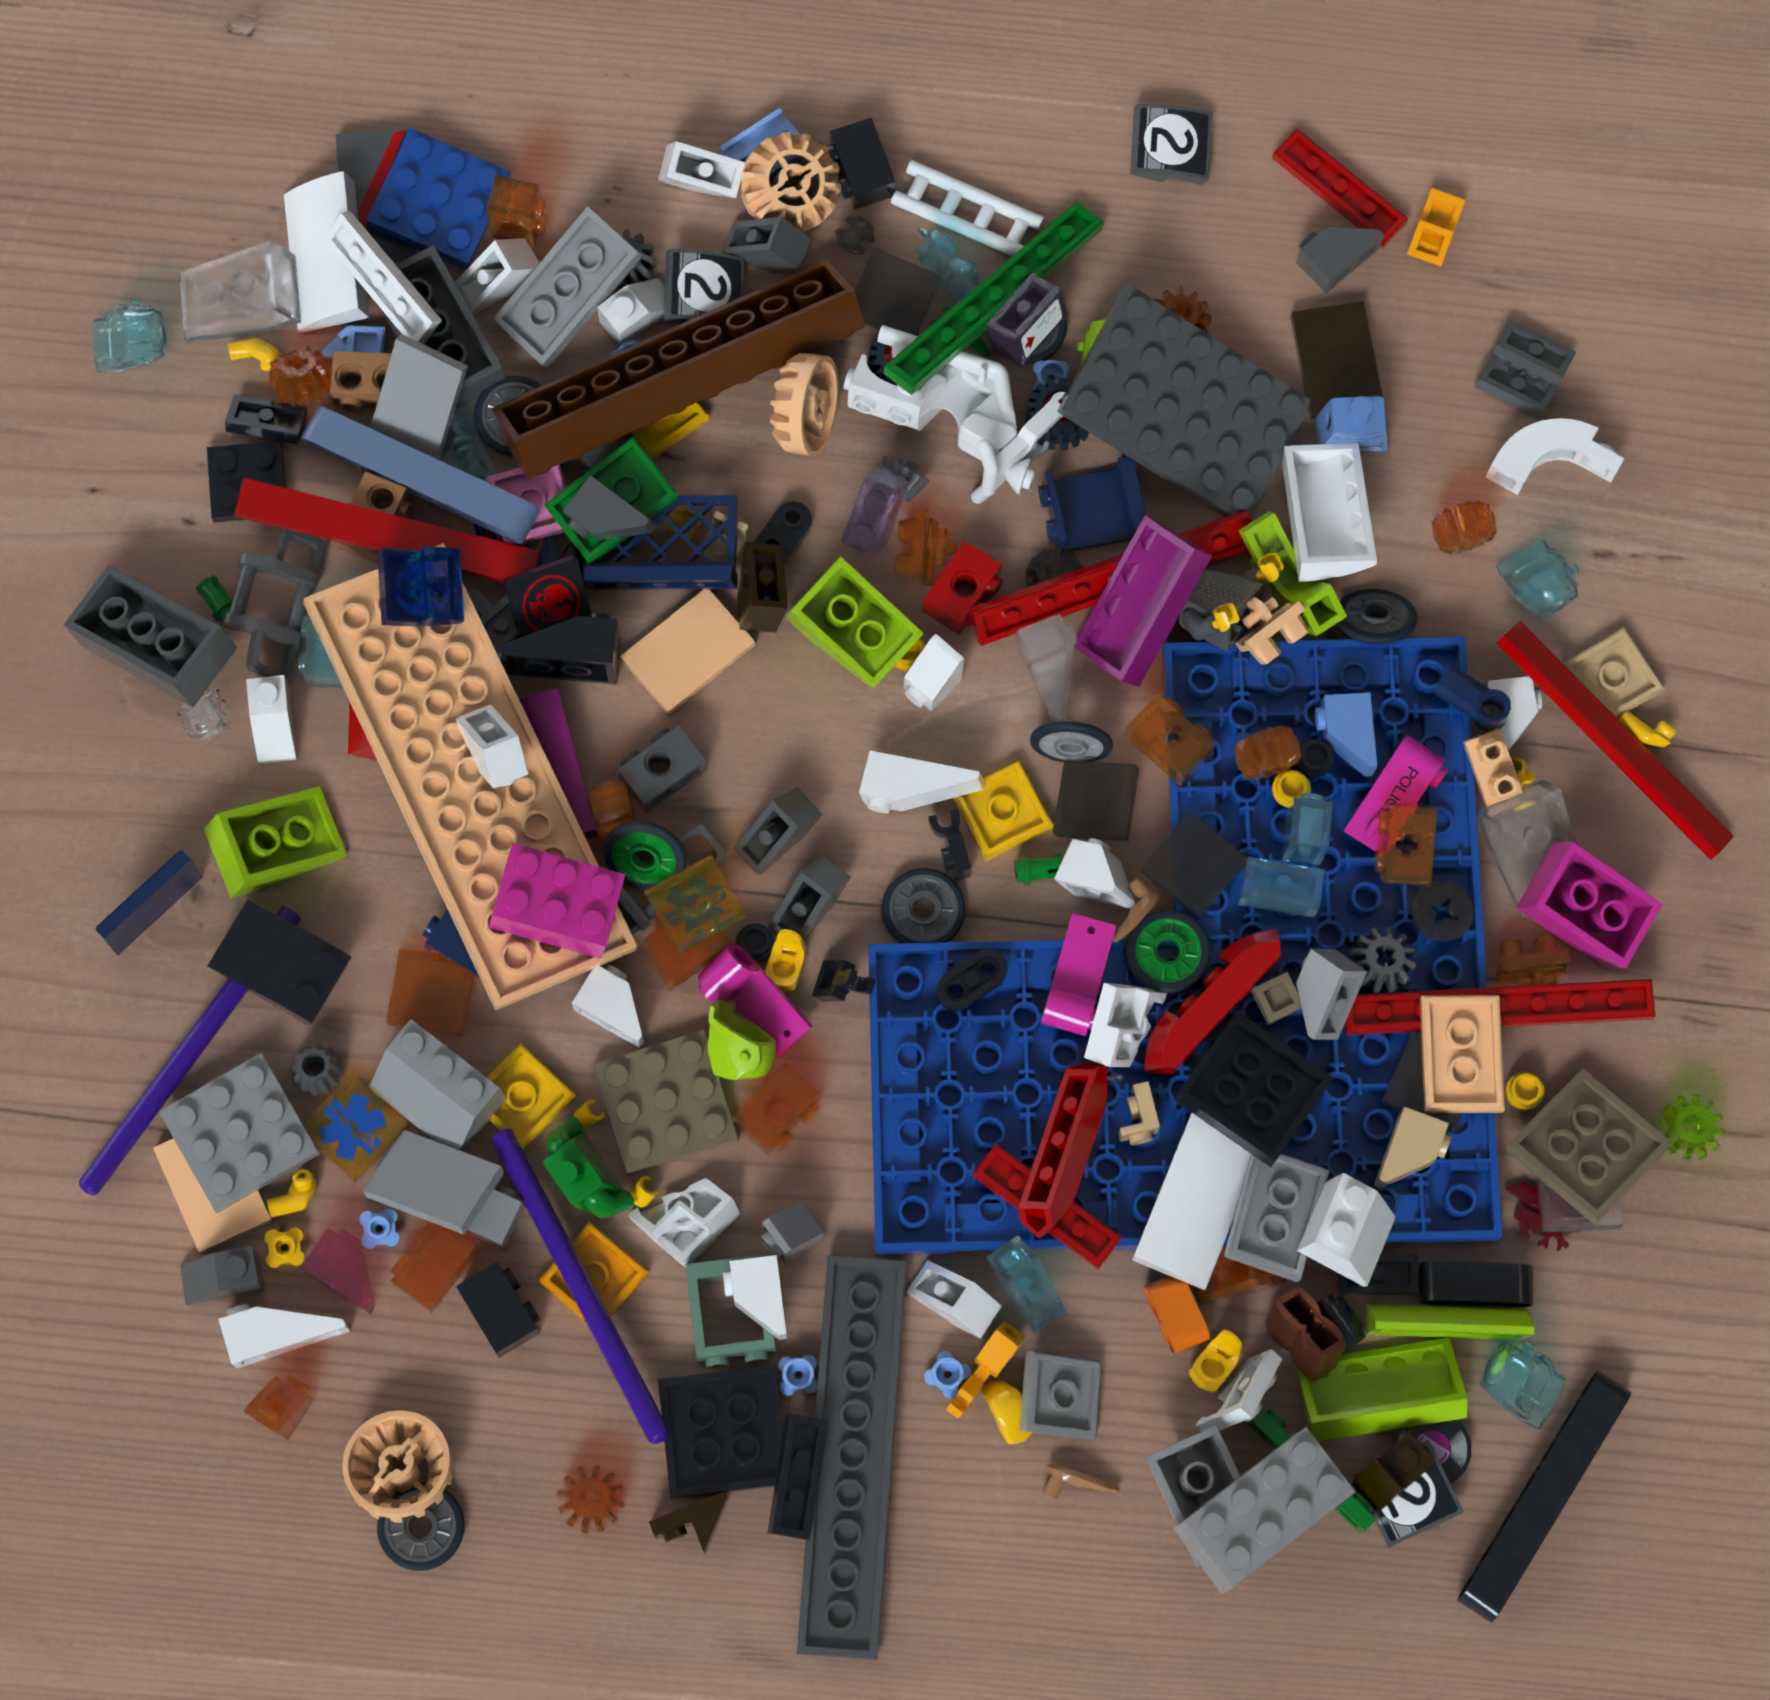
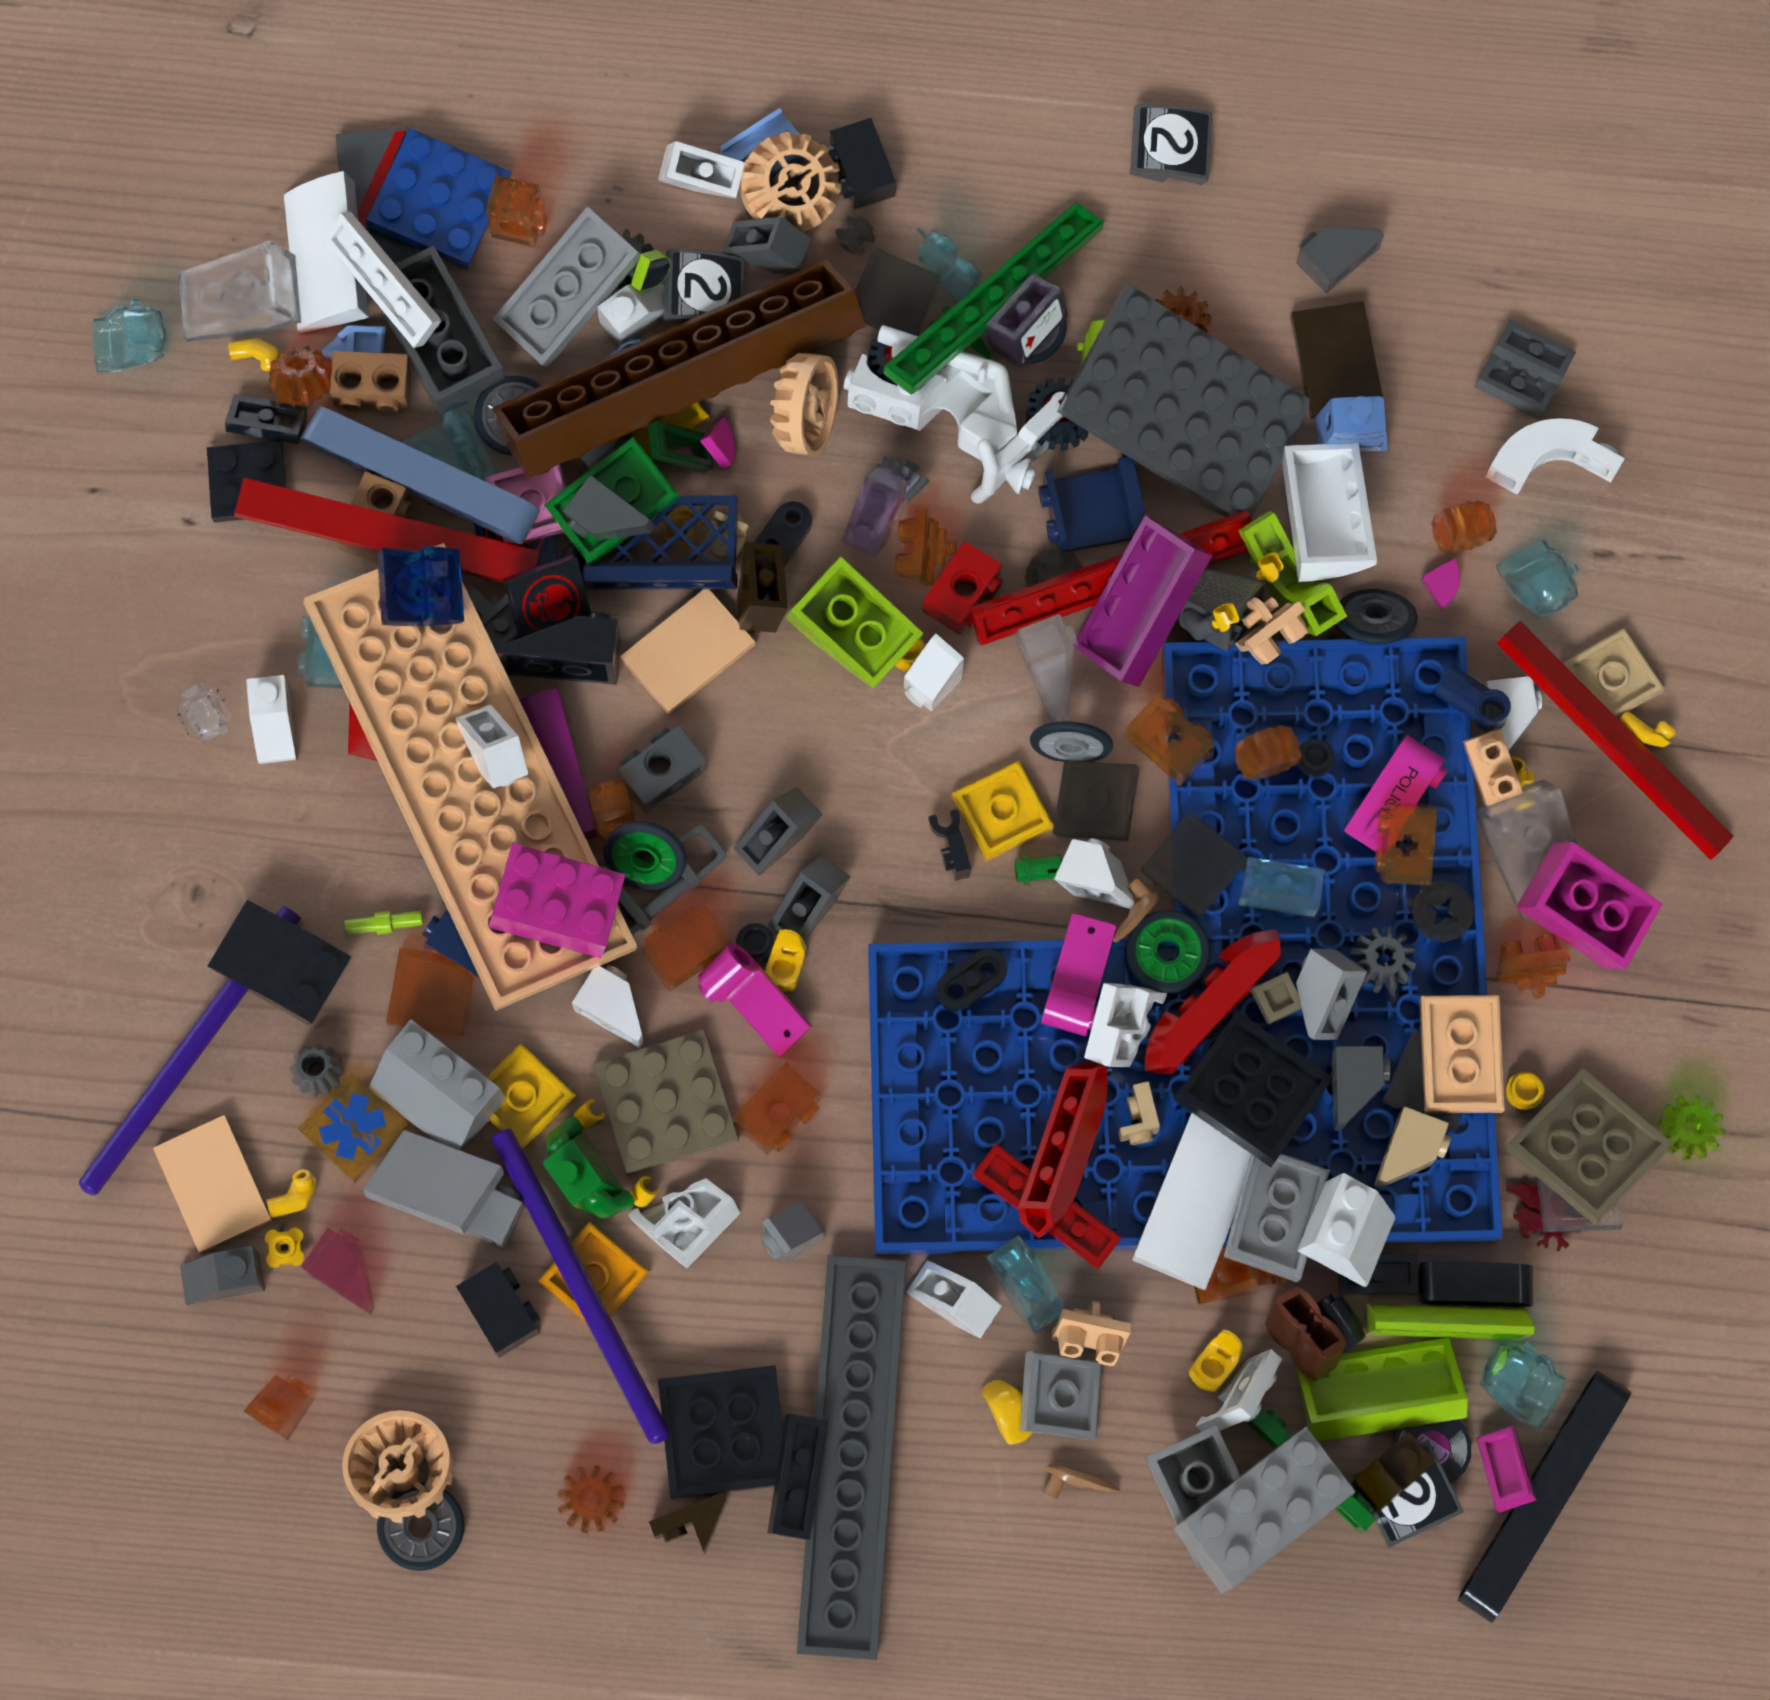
dark grey brick [64,565,237,708] -> none
dark blue tile [95,850,203,956] -> none
light grey plate [159,1053,320,1213] -> none
green pin [196,575,233,623] -> none
lime slope [204,786,347,898] -> none
white slope [218,1304,350,1369] -> none
dark grey bar [222,529,325,679] -> none
light blue plate [359,1208,400,1250] -> none
light grey tile [370,334,468,460] -> none
clear orange brick [390,1222,479,1314] -> none
white slope [455,238,539,314] -> none
clear yellow tile [644,855,747,954] -> none
sand green window [685,1254,776,1368] -> none
lime helmet [708,1000,776,1081] -> none
white slope [723,1255,787,1340] -> none
light blue plate [778,1355,818,1396] -> none
black plate [812,960,876,1002] -> none
white slope [859,750,985,813] -> none
dark grey wheel [882,868,966,943] -> none
white bar [891,160,1045,256] -> none
light blue plate [924,1351,971,1398] -> none
light orange piece [946,1321,1026,1419] -> none
light blue plate [1033,360,1070,392] -> none
orange beam [1144,1275,1210,1355] -> none
red tile [1272,128,1408,249] -> none
yellow plate [1272,770,1311,808] -> none
clear light blue brick [1282,793,1333,865] -> none
medium blue slope [1315,692,1377,777] -> none
red tile [1344,979,1656,1036] -> none
light orange slope [1407,188,1466,267] -> none
none -> lime bar [344,910,423,935]
none -> tile [631,250,671,292]
none -> dark green tile [648,420,713,473]
none -> dark pink tile [700,416,736,469]
none -> light nougat hips [1051,1300,1131,1366]
none -> dark grey slope [1331,1046,1390,1131]
none -> dark pink tile [1421,558,1460,611]
none -> dark pink tile [1476,1425,1536,1513]

